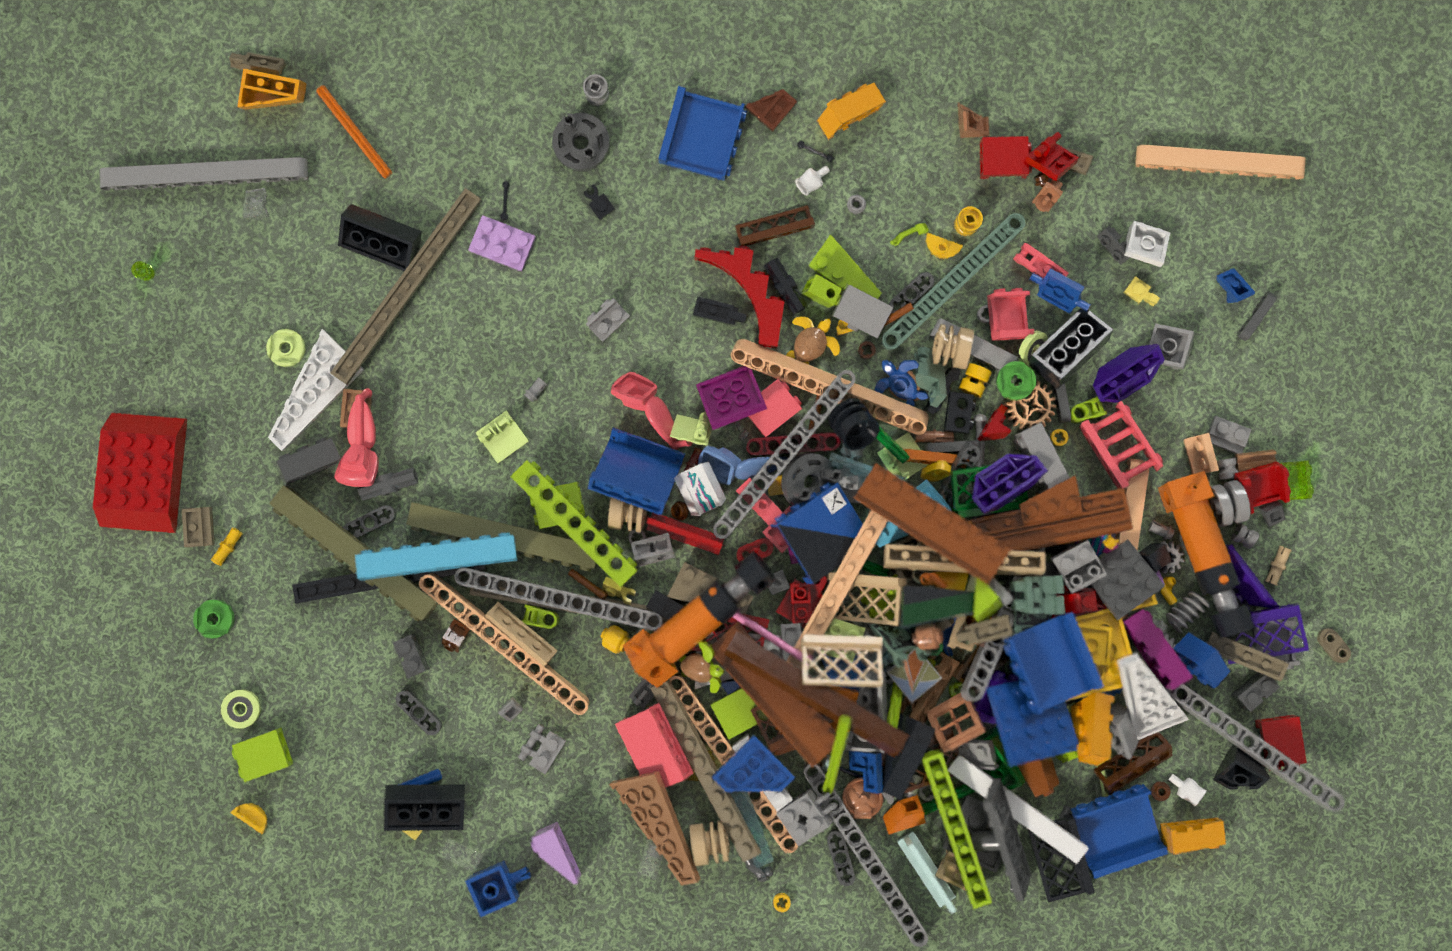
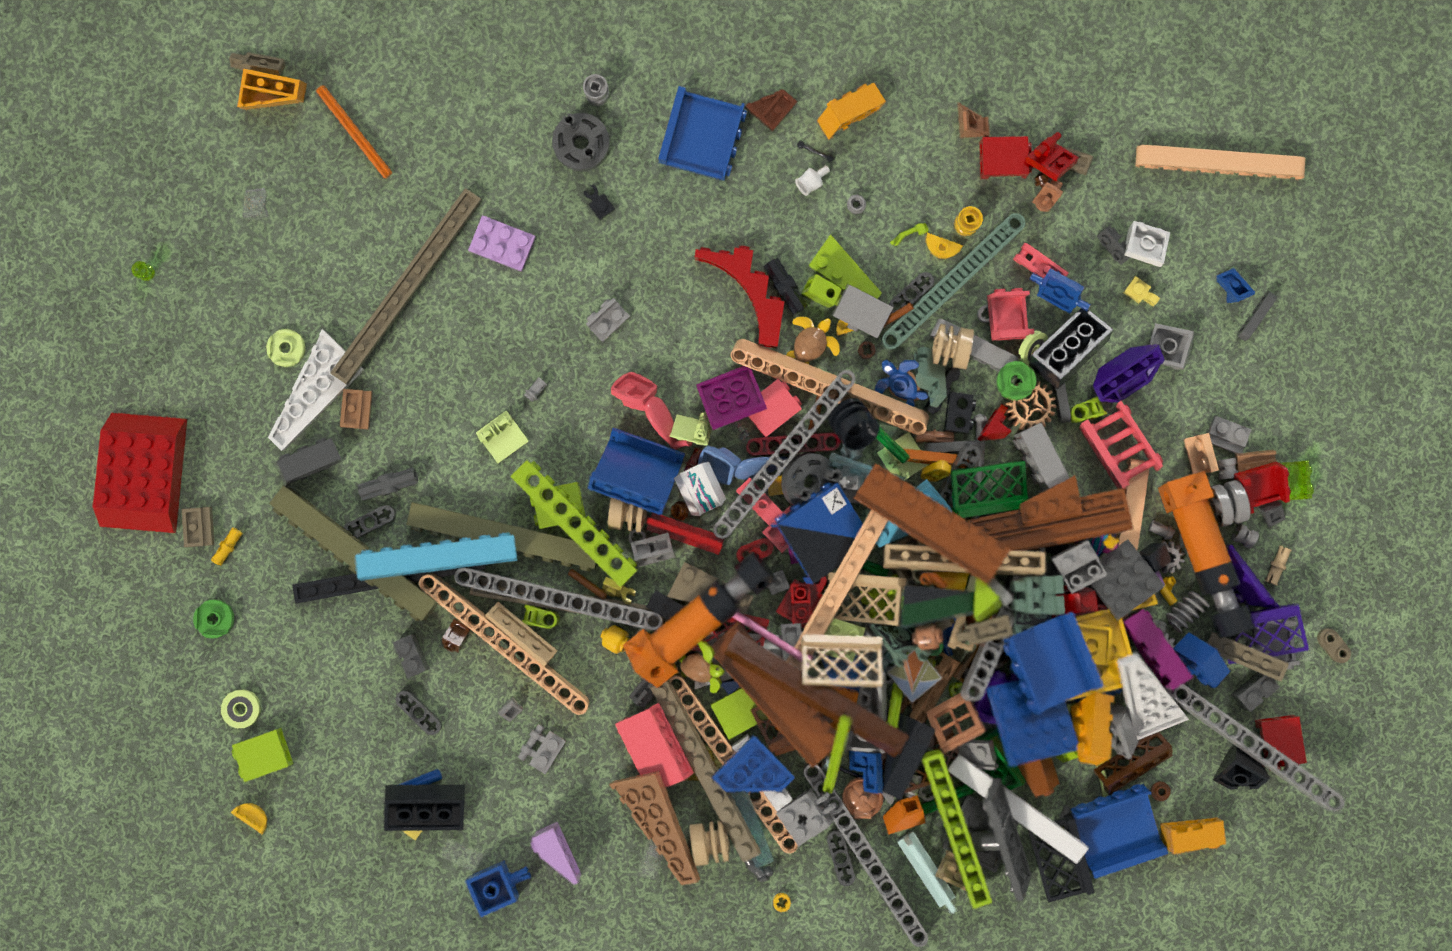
light grey beam [99,157,308,190] -> none
coral piece [335,388,379,487] -> none
black slope [338,204,422,271] -> none
black hinge [500,181,510,220] -> none
black hinge [693,297,747,325] -> none
reddish brown fence [735,205,815,246] -> none
yellow wheel [959,363,992,398] -> none
dark purple wedge [972,454,1048,514] -> none
yellow bush [1050,429,1069,446] -> none
white piece [1169,774,1207,806] -> none

